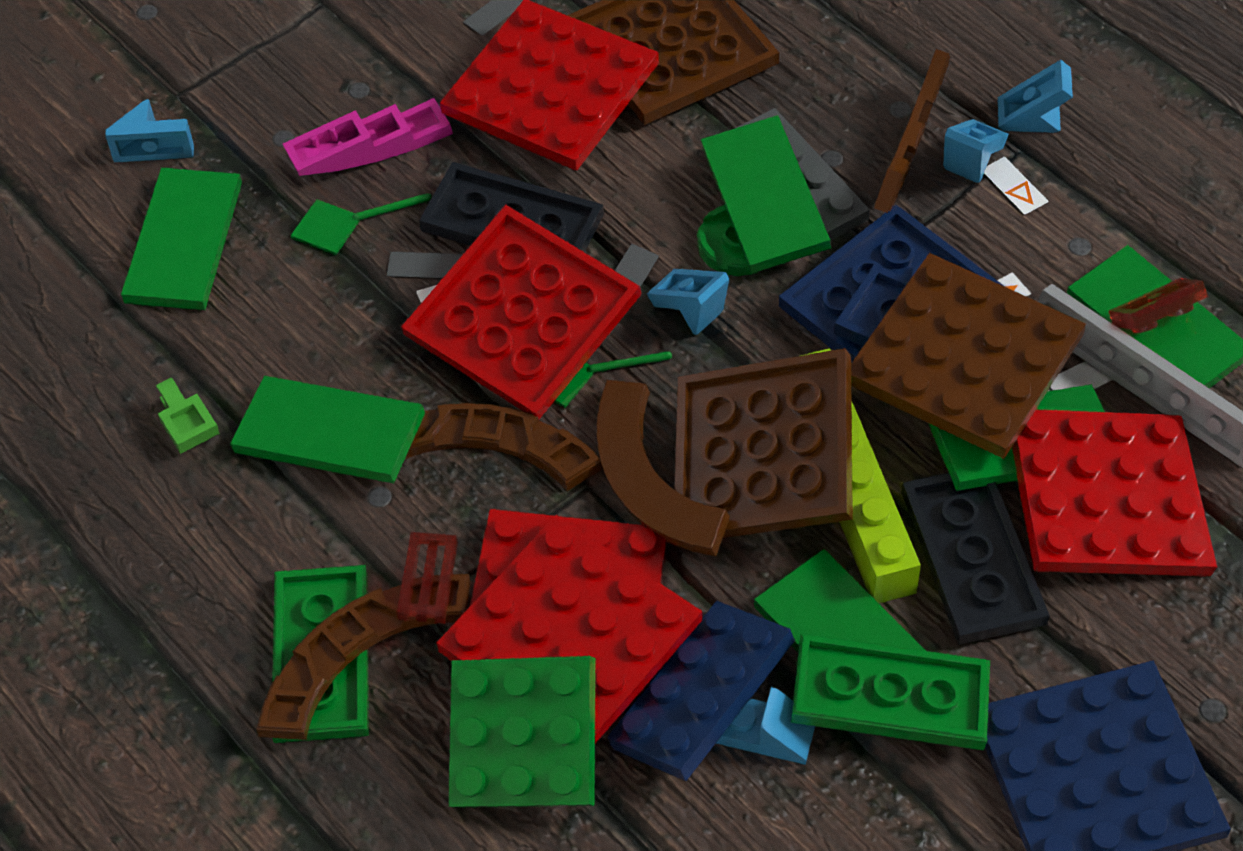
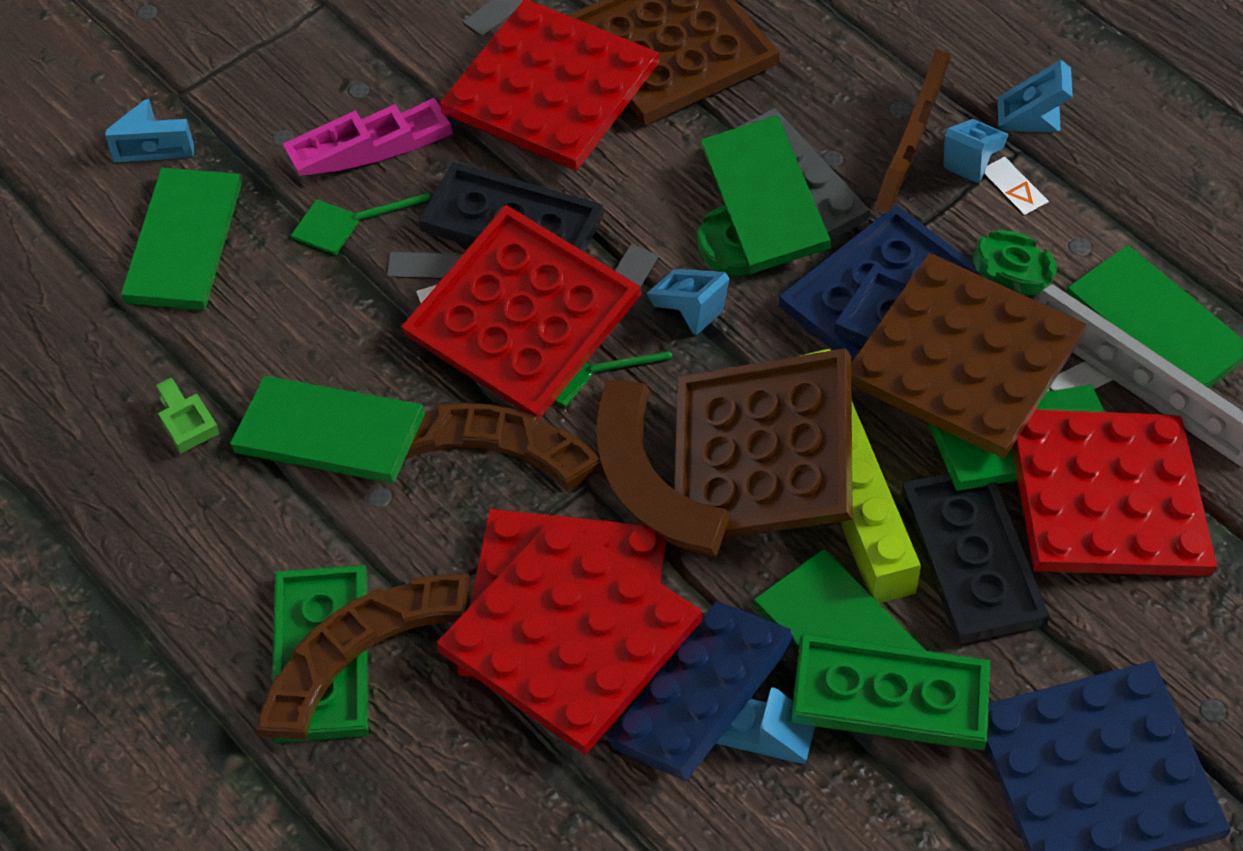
clear red tile [397,532,458,624] -> none
green plate [448,656,596,808] -> none
clear red plate [1109,278,1208,333] -> none
none -> green tile [972,230,1057,295]

